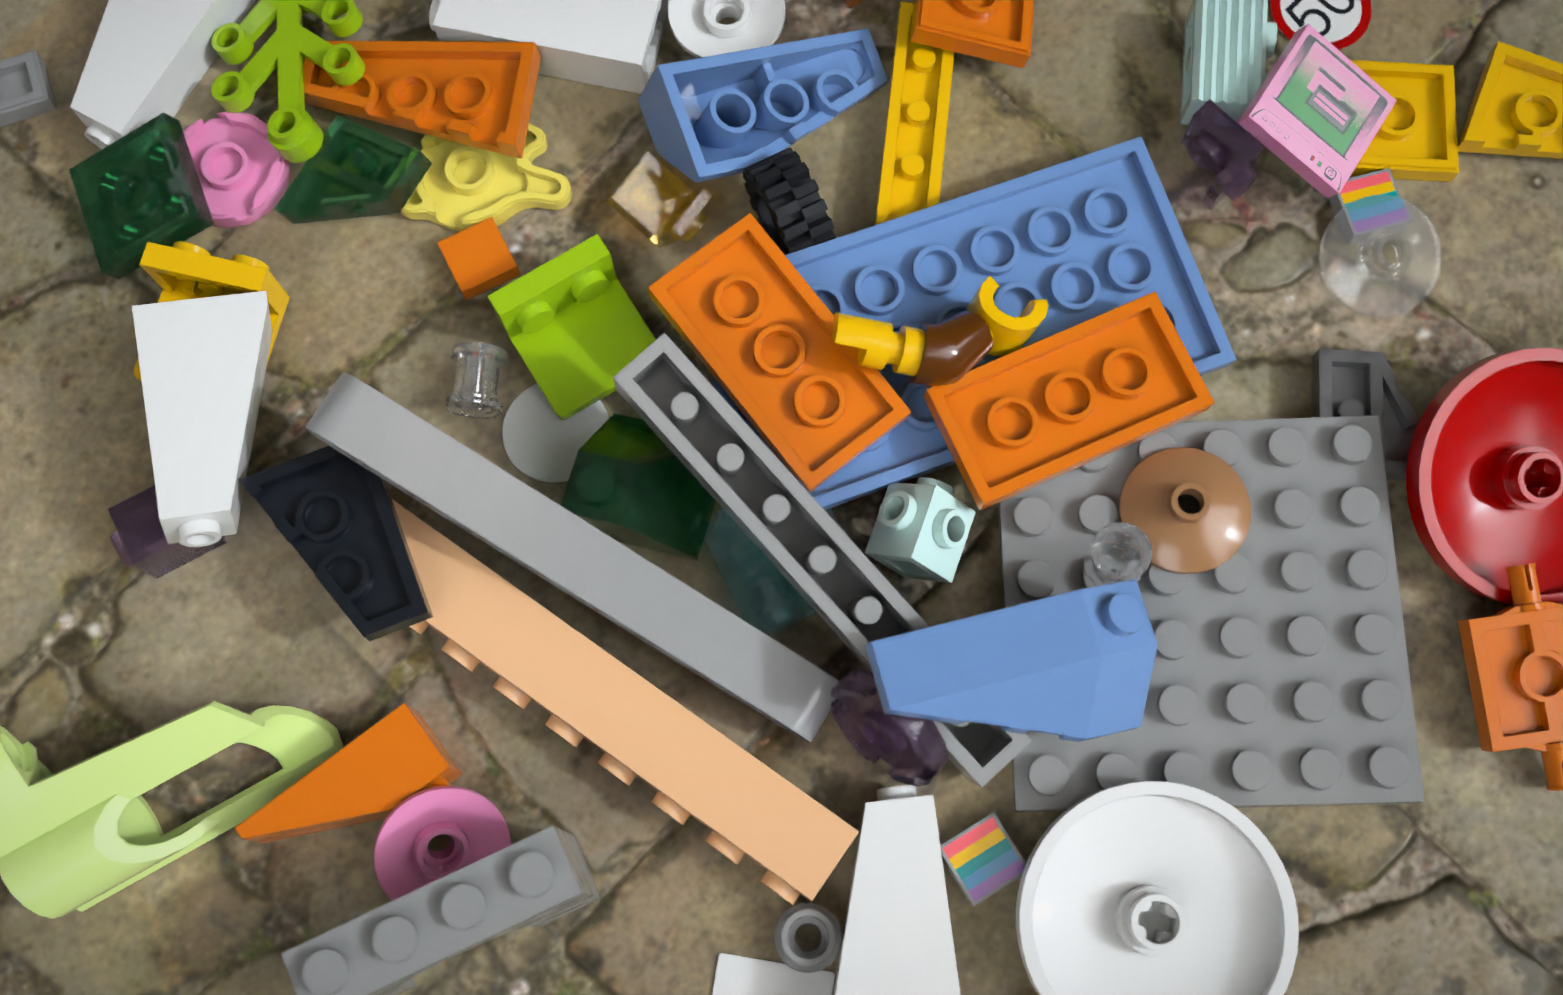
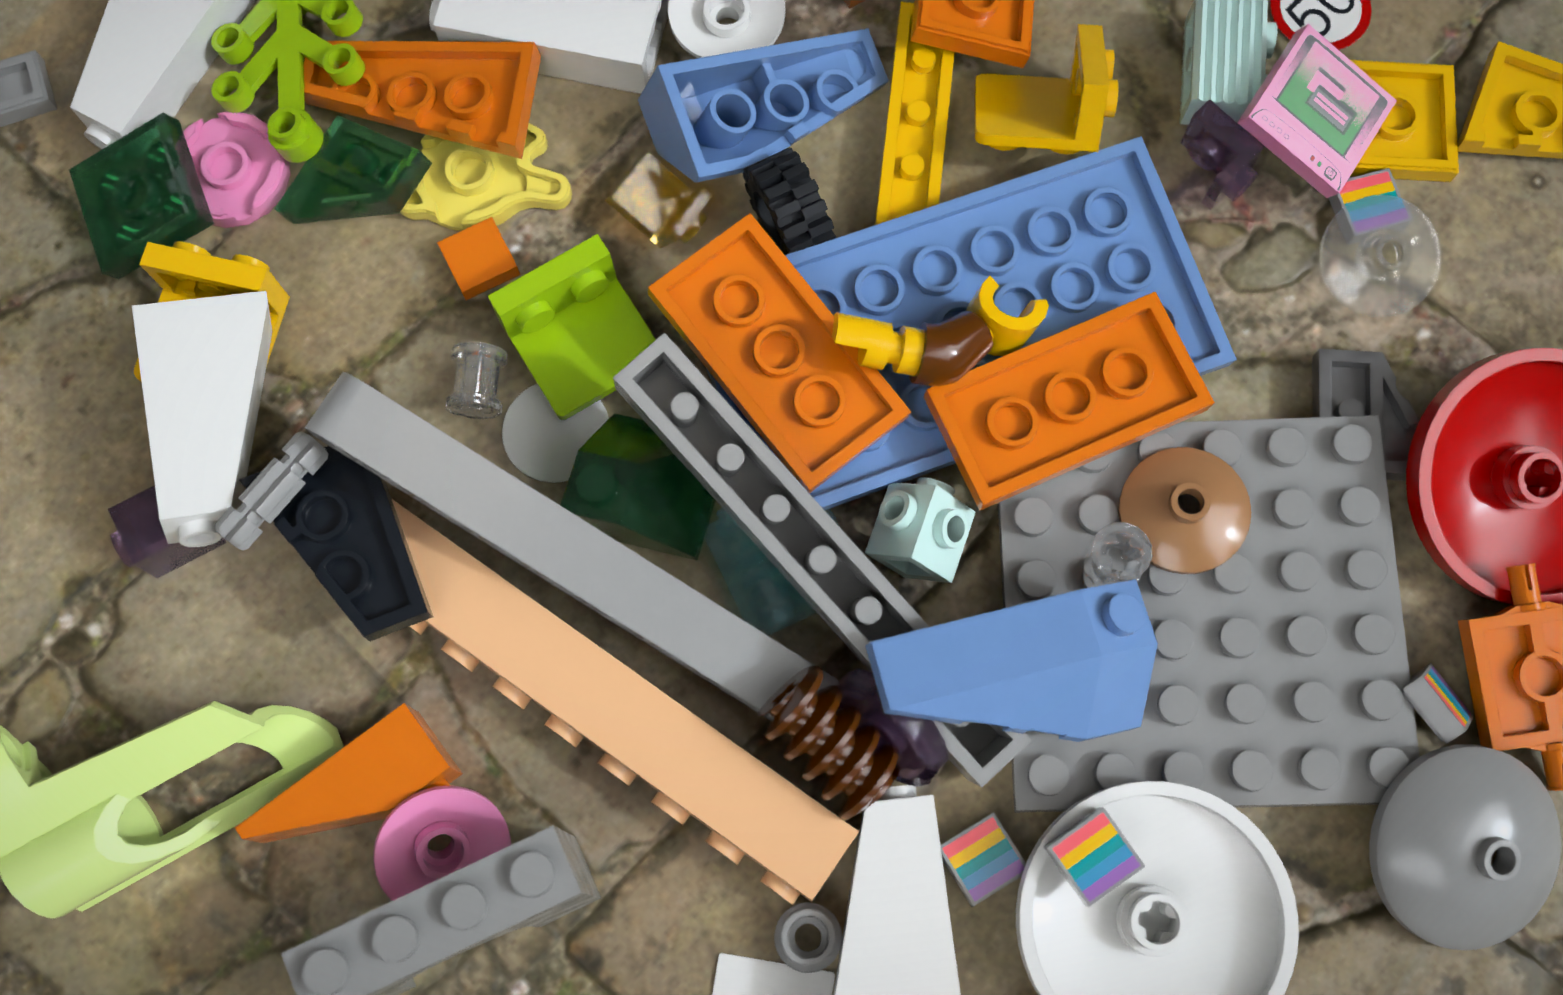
none -> light grey axle [215,431,328,550]
none -> reddish brown piece [757,665,901,820]
none -> yellow bracket [974,24,1119,154]
none -> tile [1044,807,1146,907]
none -> light grey dish [1369,744,1561,950]
none -> light grey tile [1402,663,1474,744]

